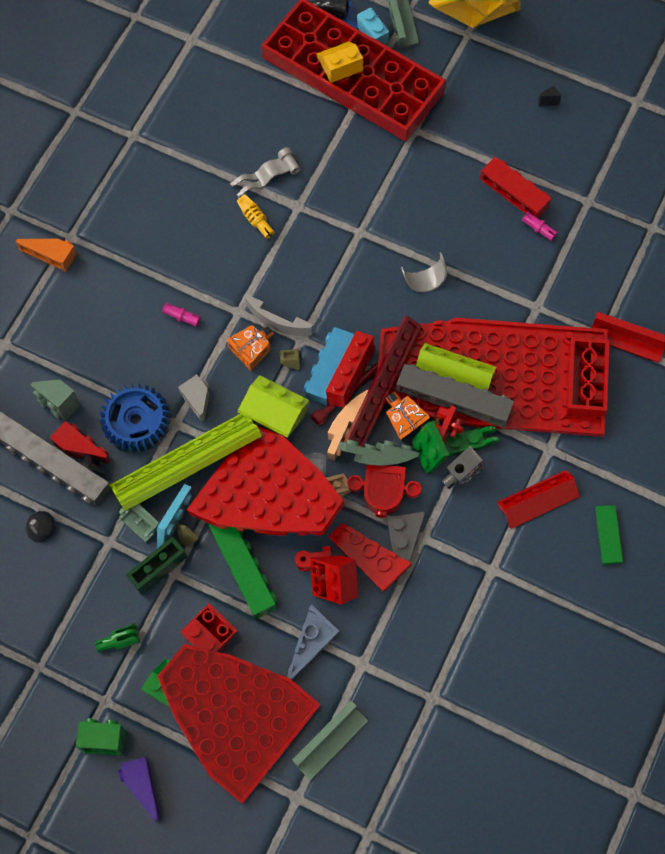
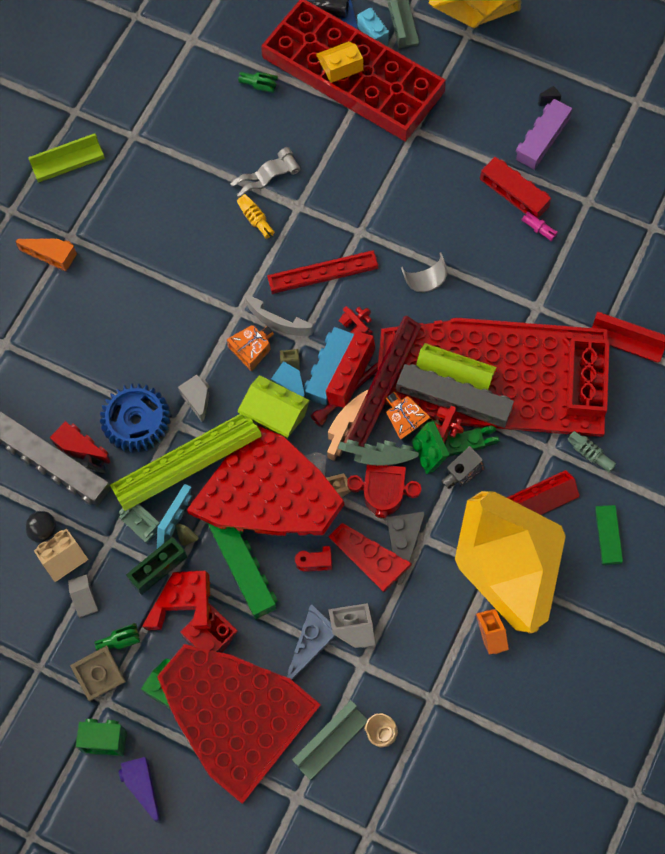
sand green slope [30,379,81,421] -> none
dark pink pin [162,302,201,327] -> none
red slope [310,555,358,605] -> none
none -> lime panel [28,133,105,183]
none -> tan slope [34,528,88,582]
none -> light grey slope [68,574,98,618]
none -> dark tan tile [70,645,126,701]
none -> red wing [143,571,211,630]
none -> green arm [238,72,278,93]
none -> red tile [267,250,378,294]
none -> dark azure slope [271,361,305,398]
none -> light grey slope [328,603,375,648]
none -> red hips [339,306,373,335]
none -> tan hair [365,713,398,748]
none -> yellow panel [455,491,566,633]
none -> orange slope [476,609,509,655]
none -> medium lavender brick [516,99,573,170]
none -> sand green hinge [568,431,617,473]

